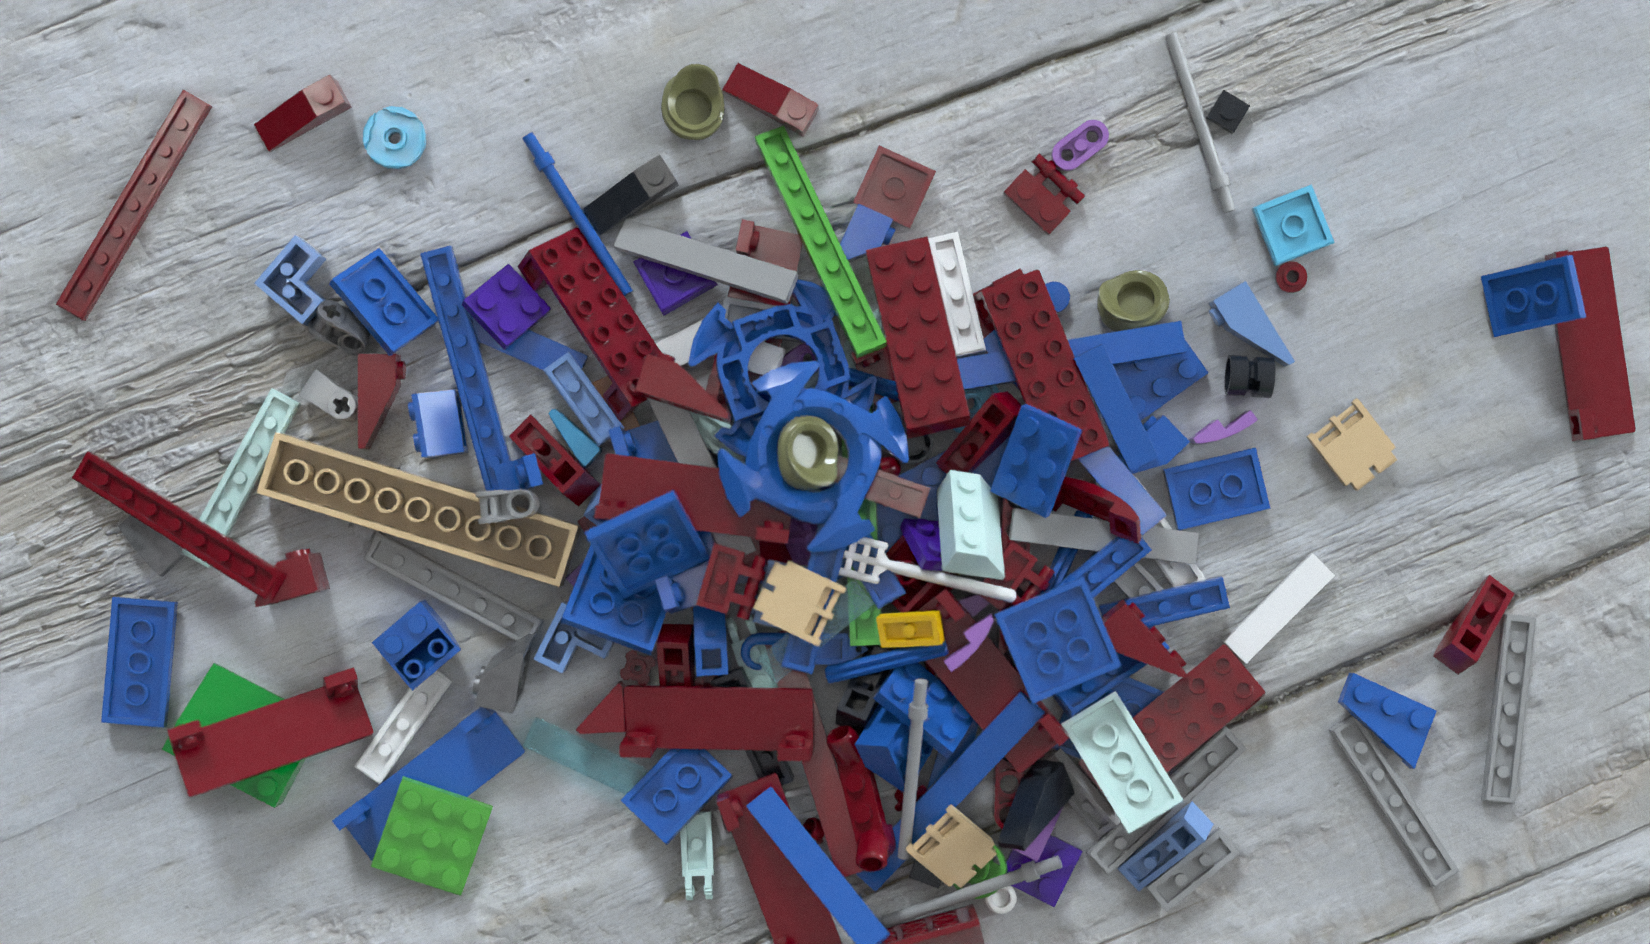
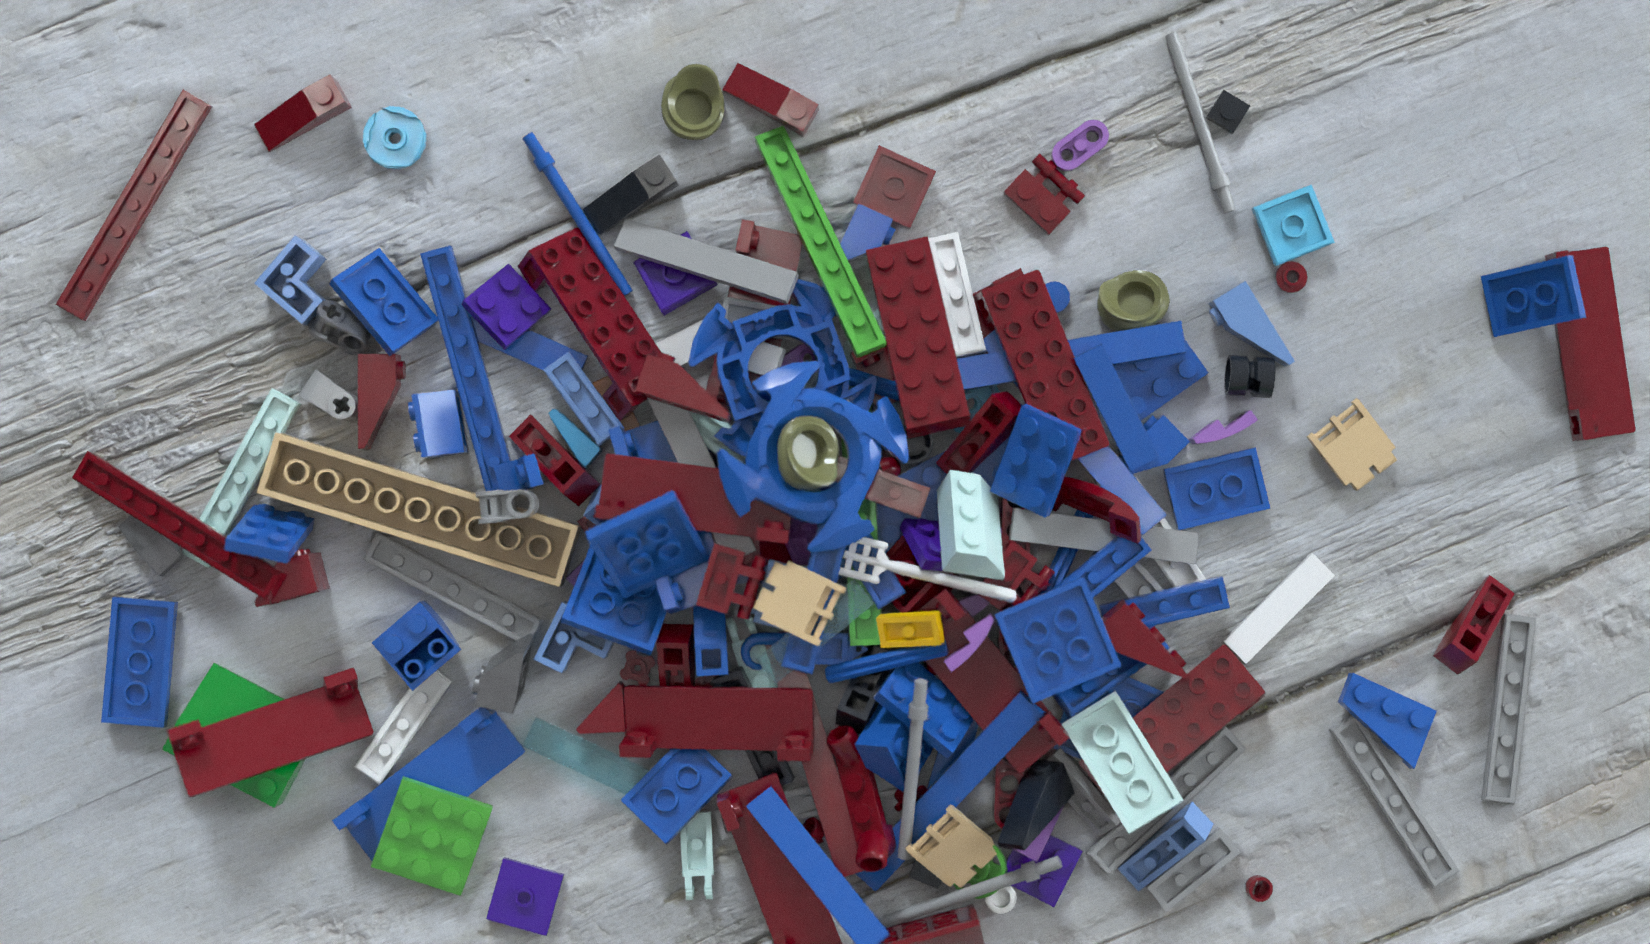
none -> blue plate [224,504,315,564]
none -> dark purple plate [486,857,564,936]
none -> dark red hinge [1245,875,1273,902]

